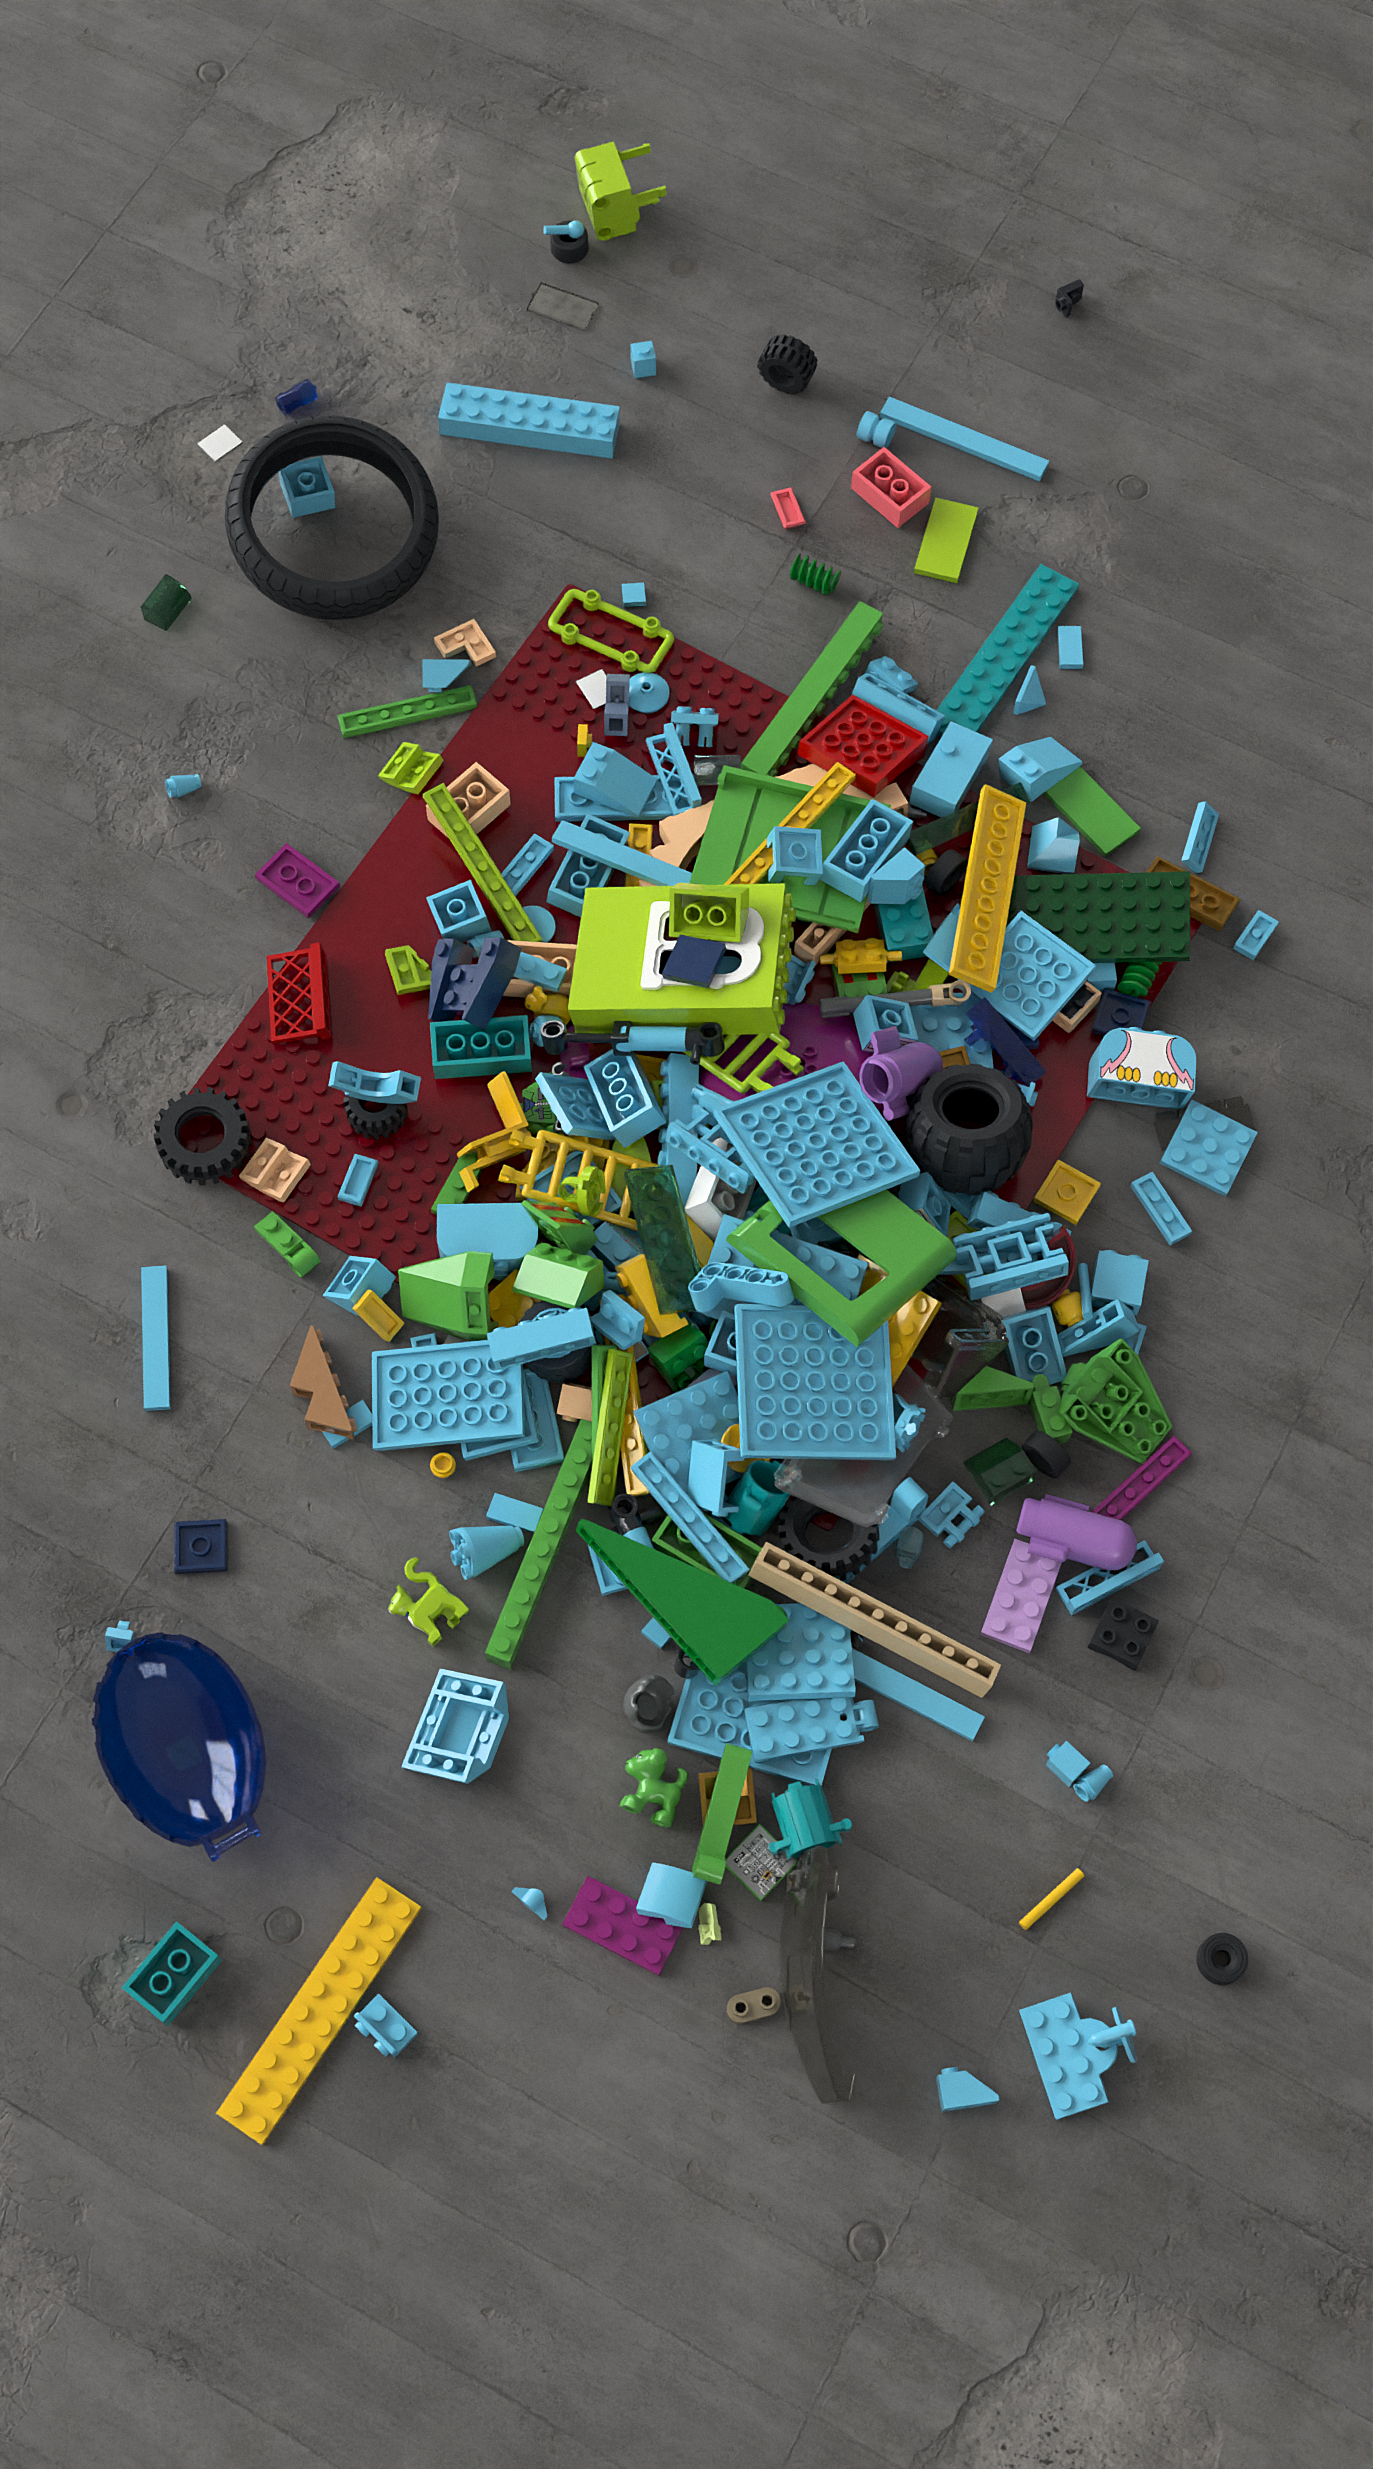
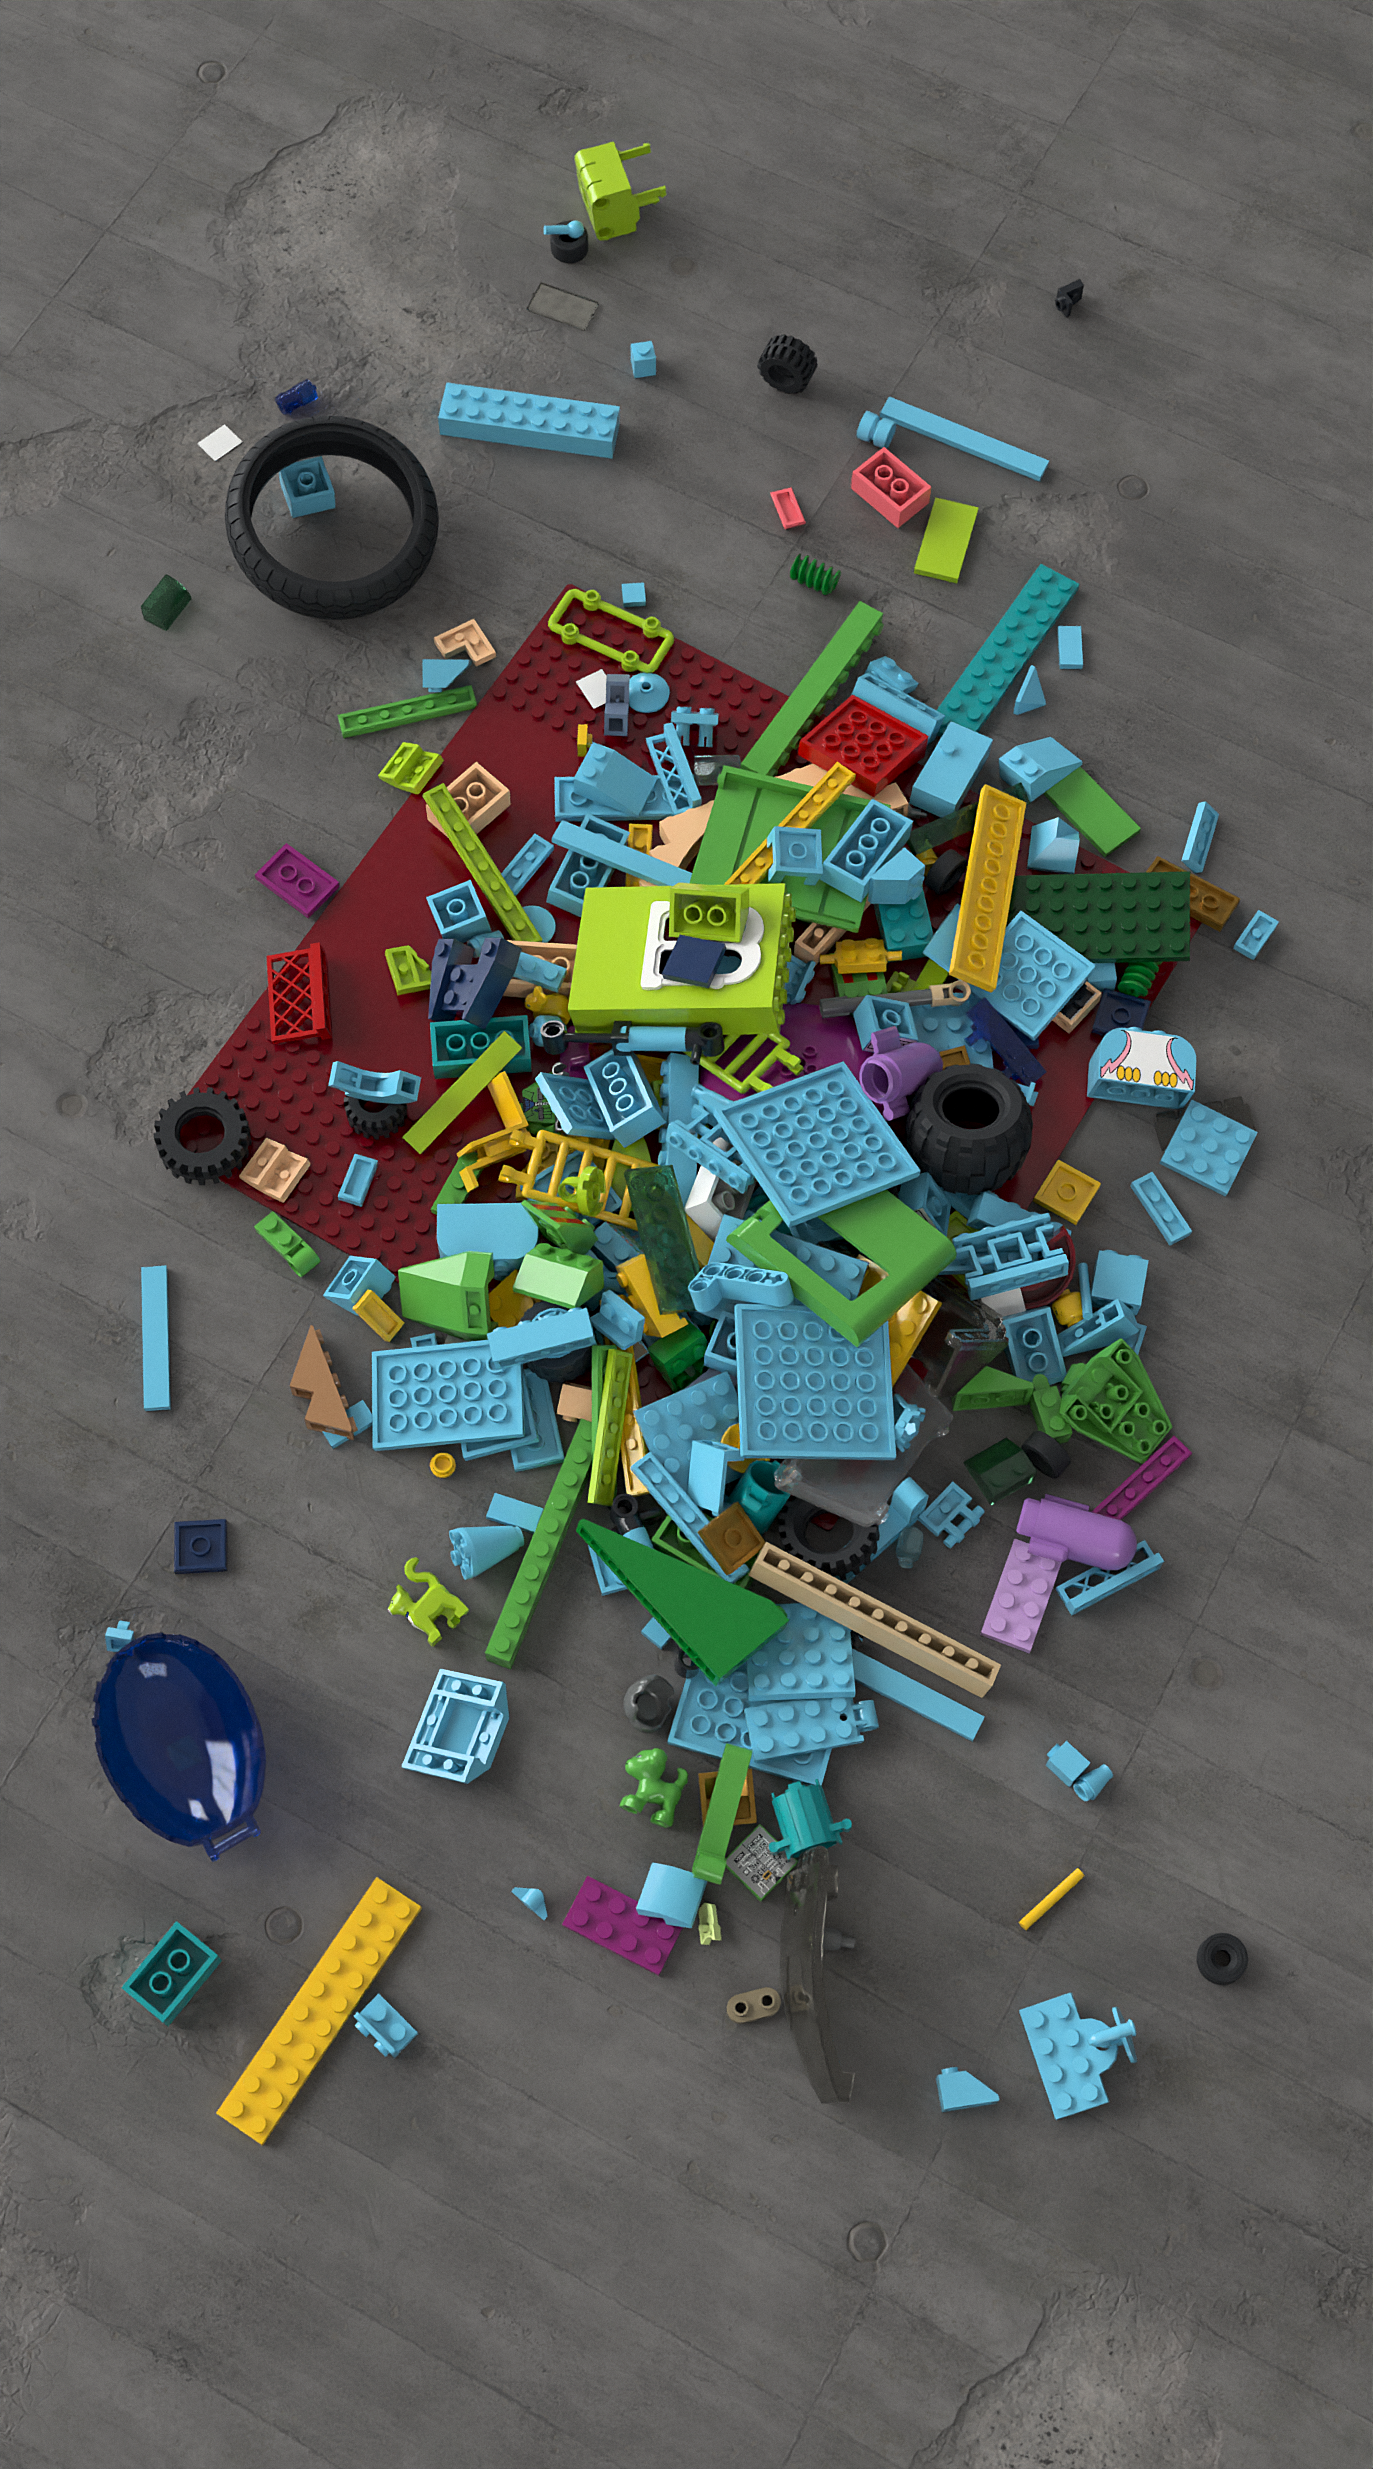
medium azure cone [165,774,202,799] -> none
black brick [1087,1597,1159,1671] -> none
none -> lime tile [403,1031,522,1154]
none -> pearl gold tile [697,1502,766,1576]

